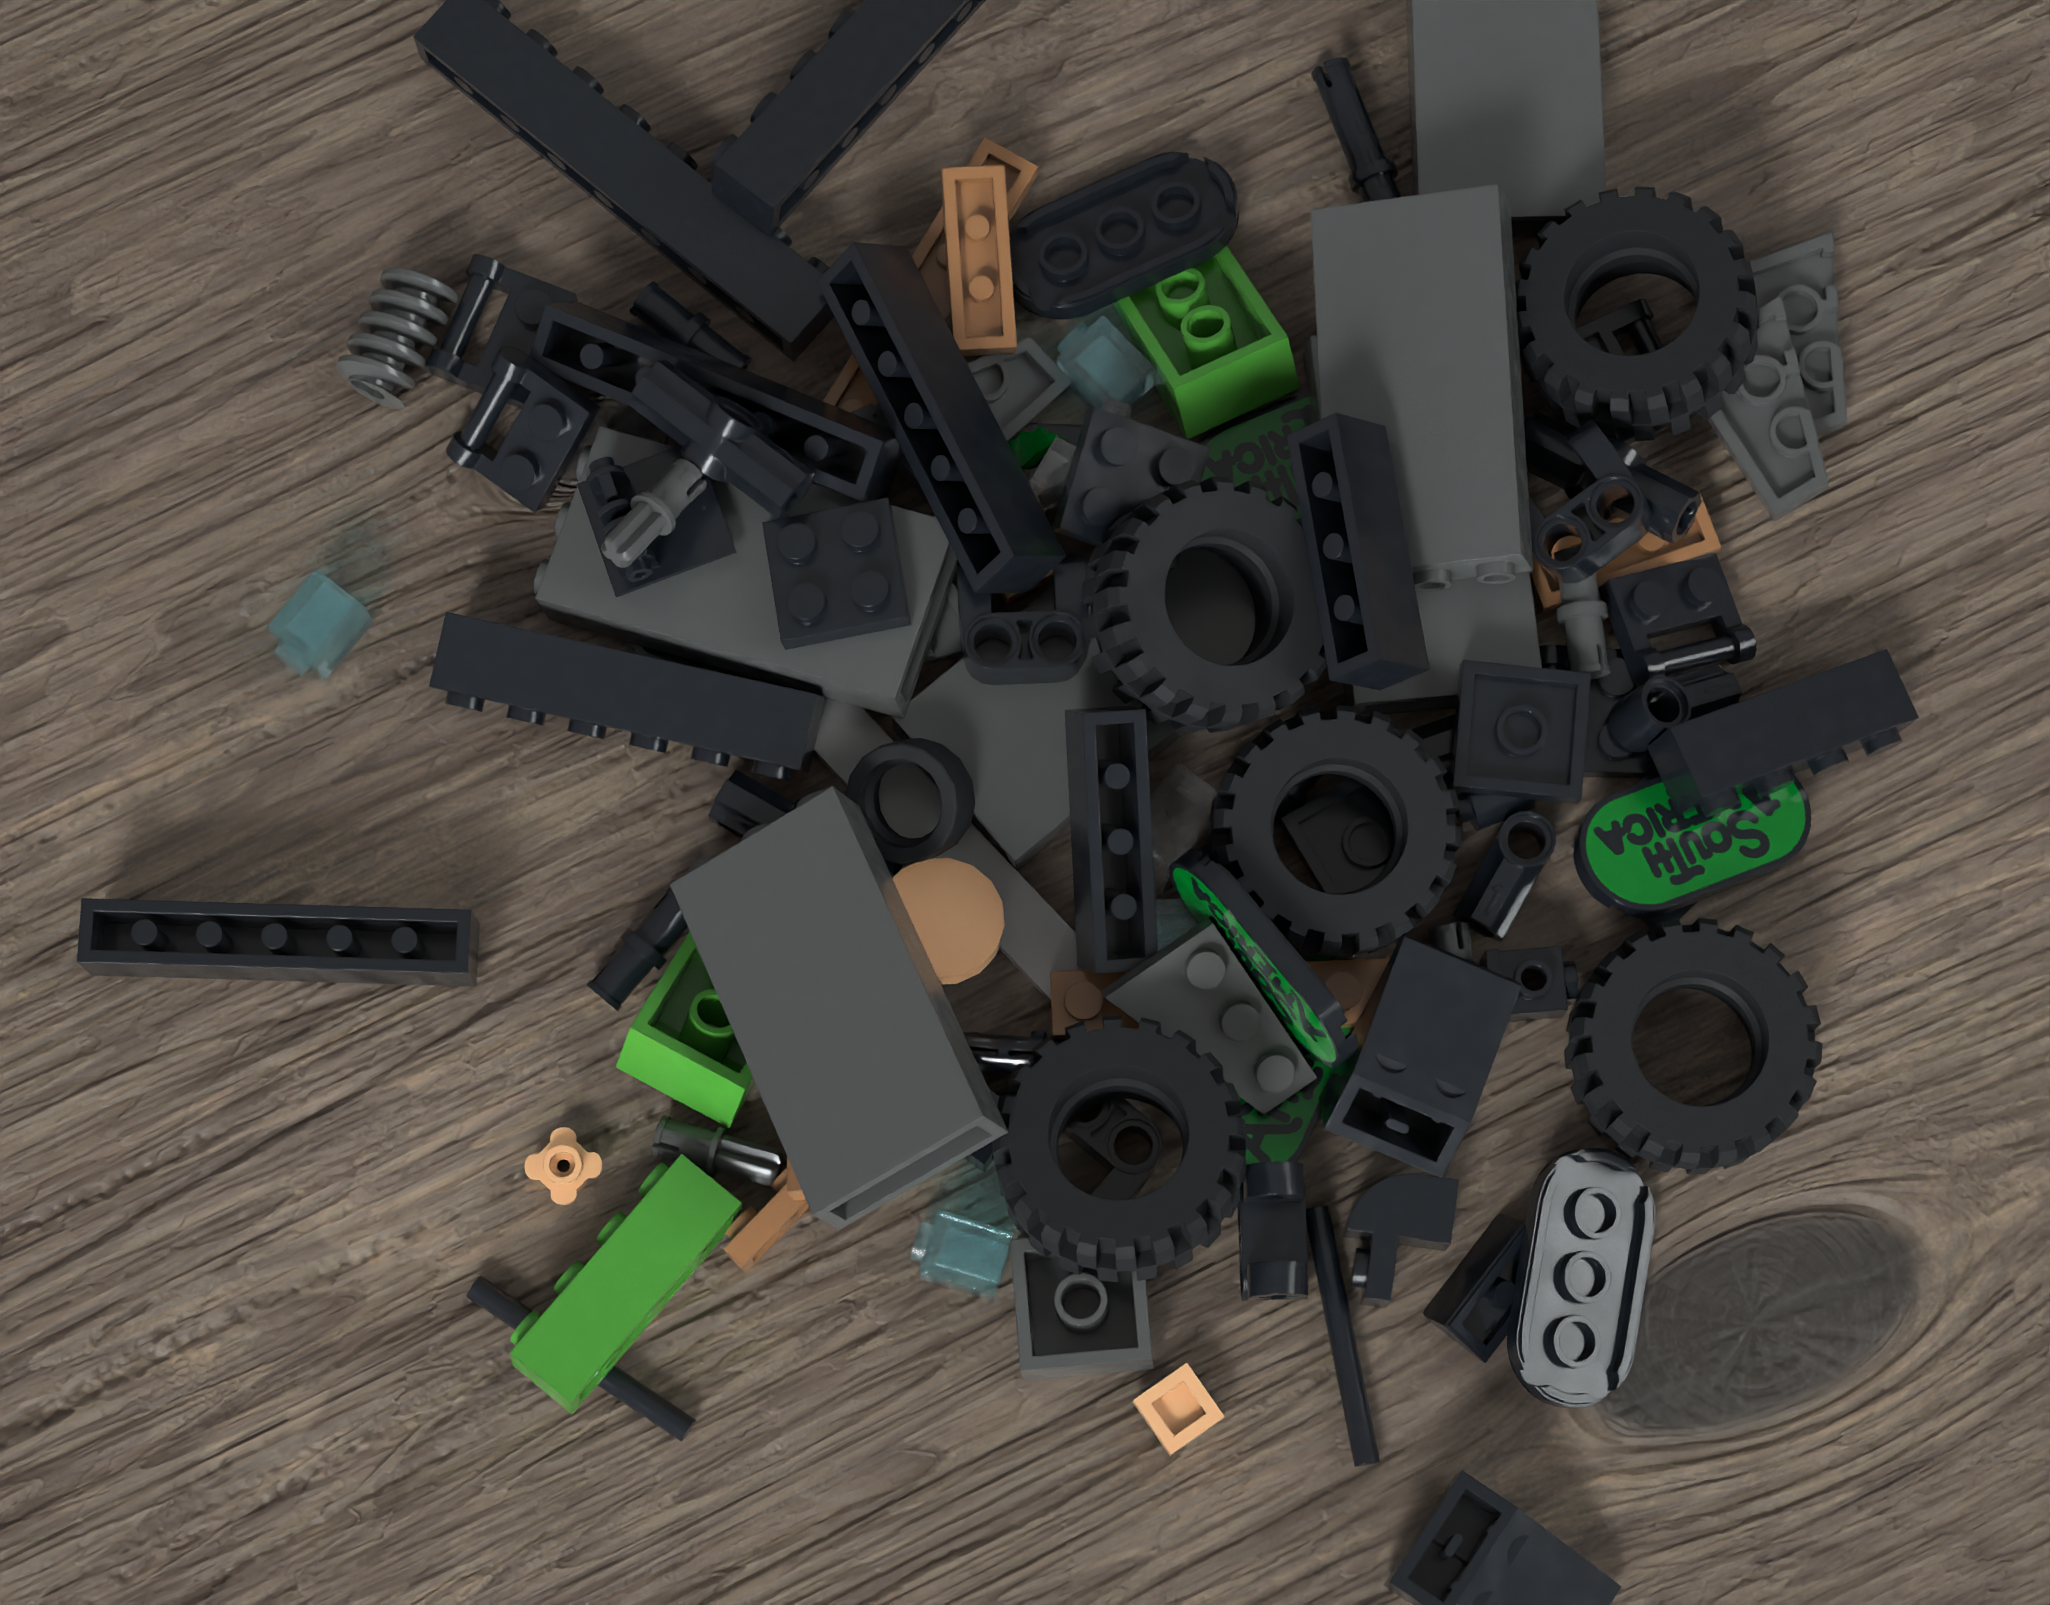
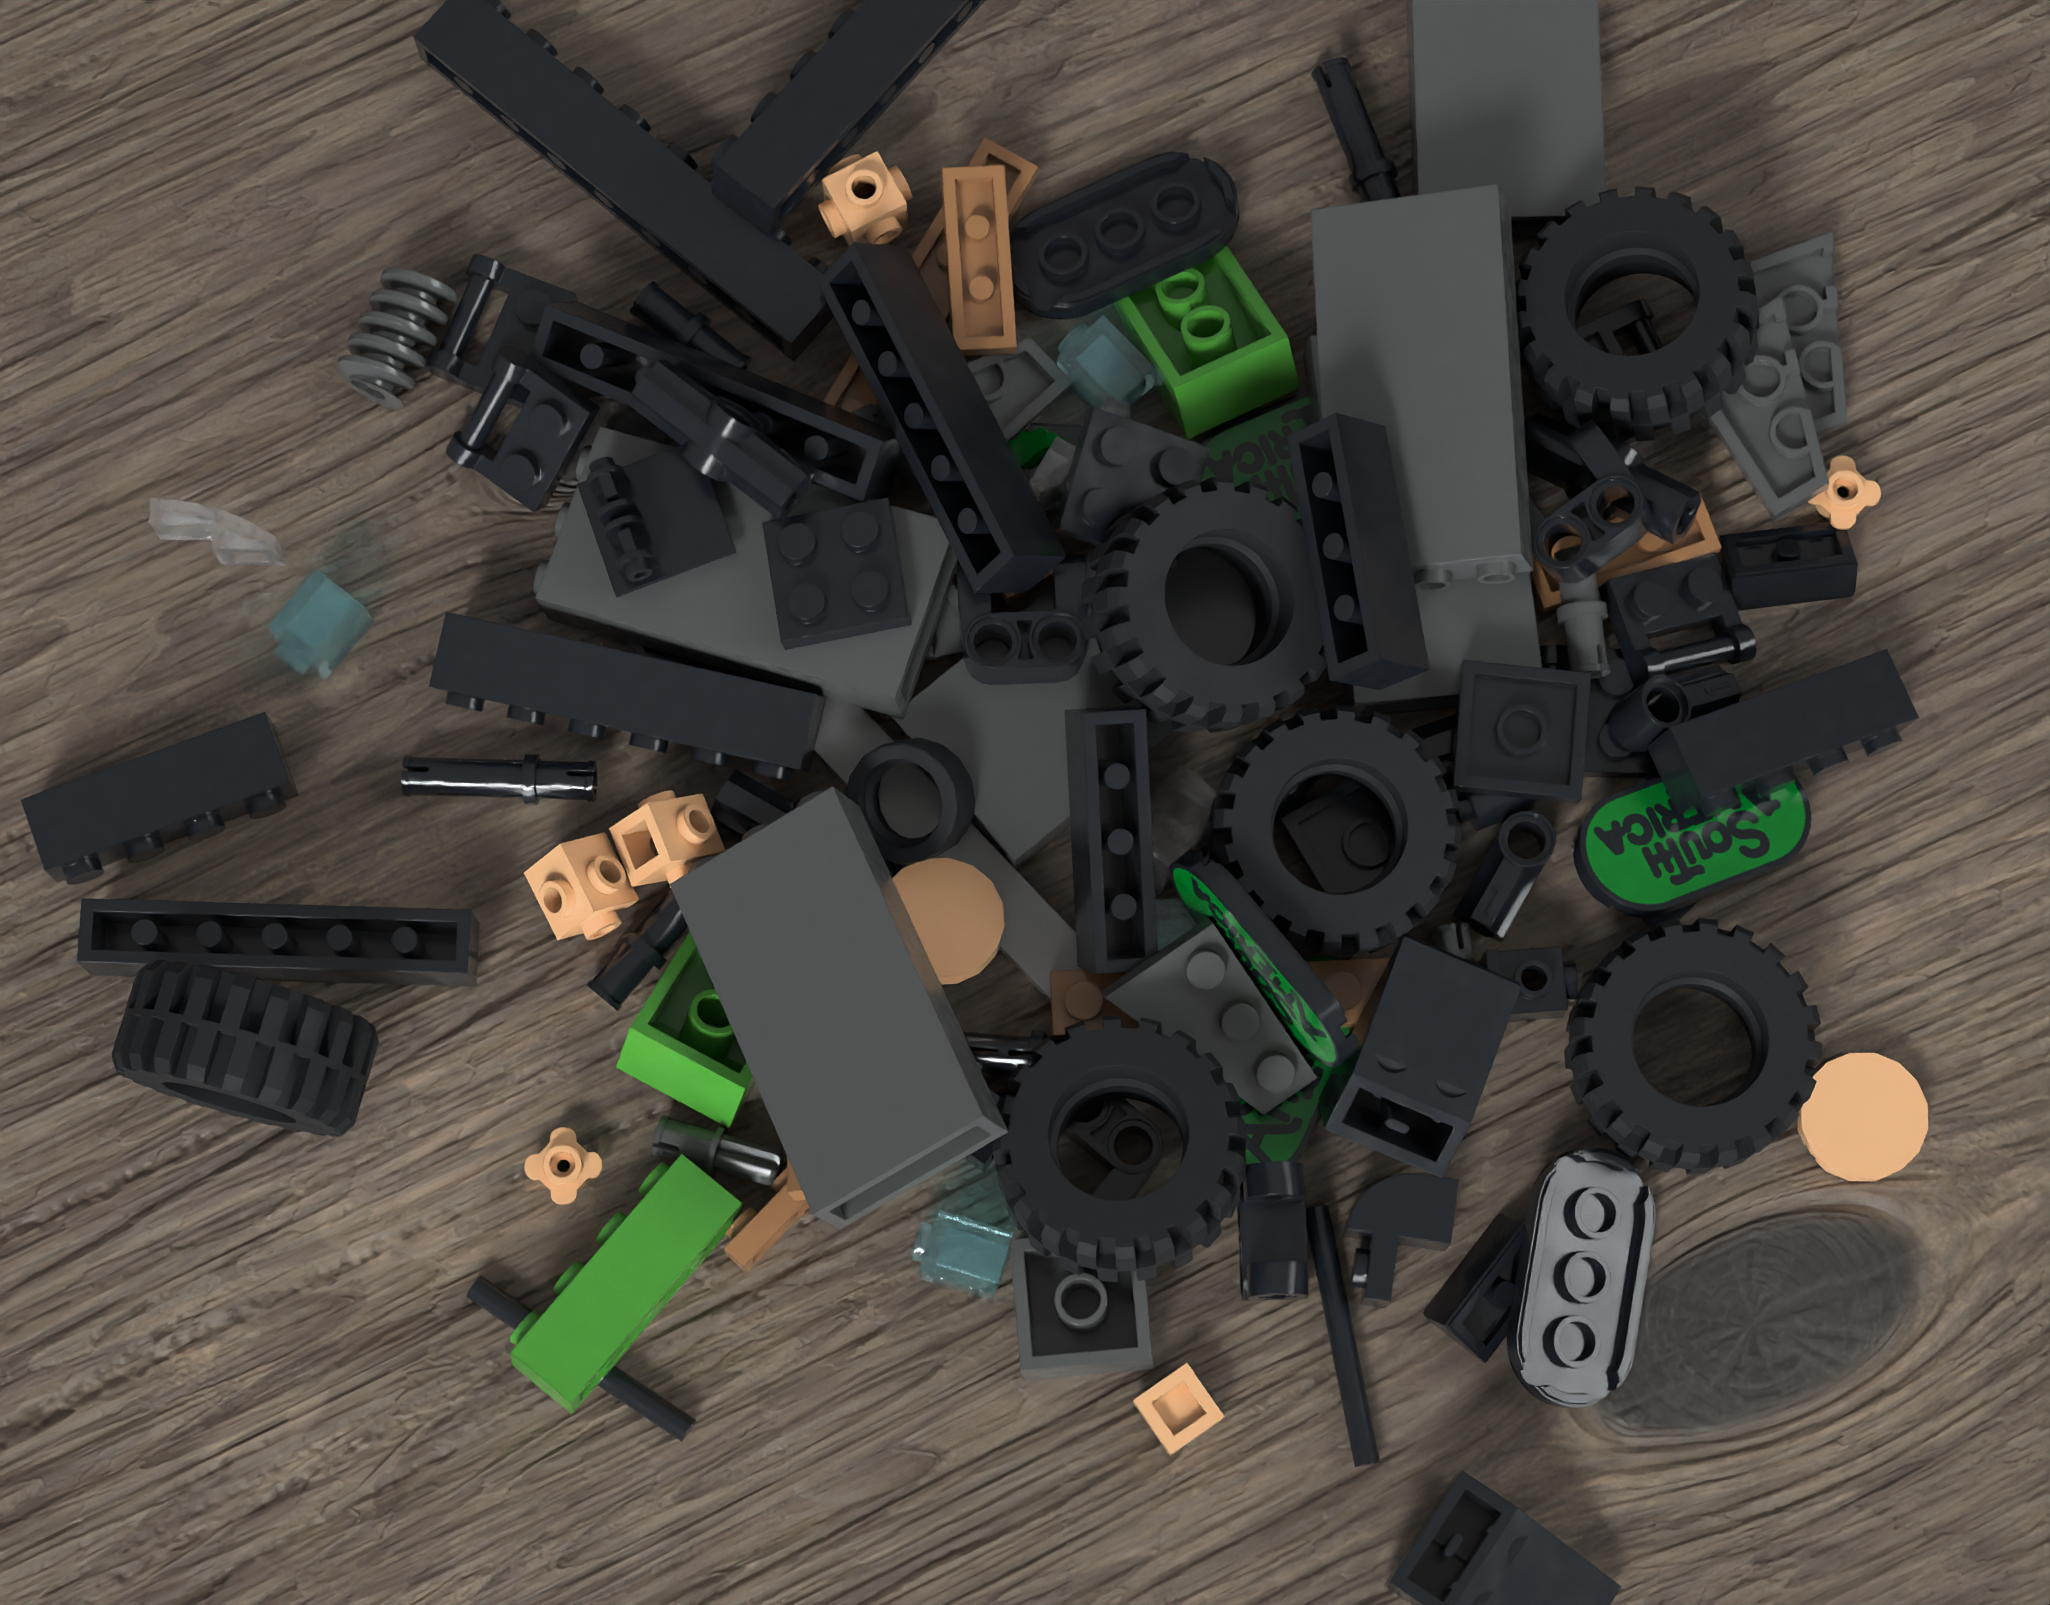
dark grey axle [601,459,707,568] -> none
none -> black brick [21,712,299,885]
none -> black tyre [111,960,379,1137]
none -> clear slope [149,498,285,566]
none -> black pin [401,754,598,805]
none -> light nougat brick [524,832,639,940]
none -> light nougat brick [609,790,725,888]
none -> light nougat brick [818,151,913,246]
none -> black slope [1719,522,1858,611]
none -> light nougat tile [1798,1053,1928,1182]
none -> light nougat plate [1808,456,1881,530]

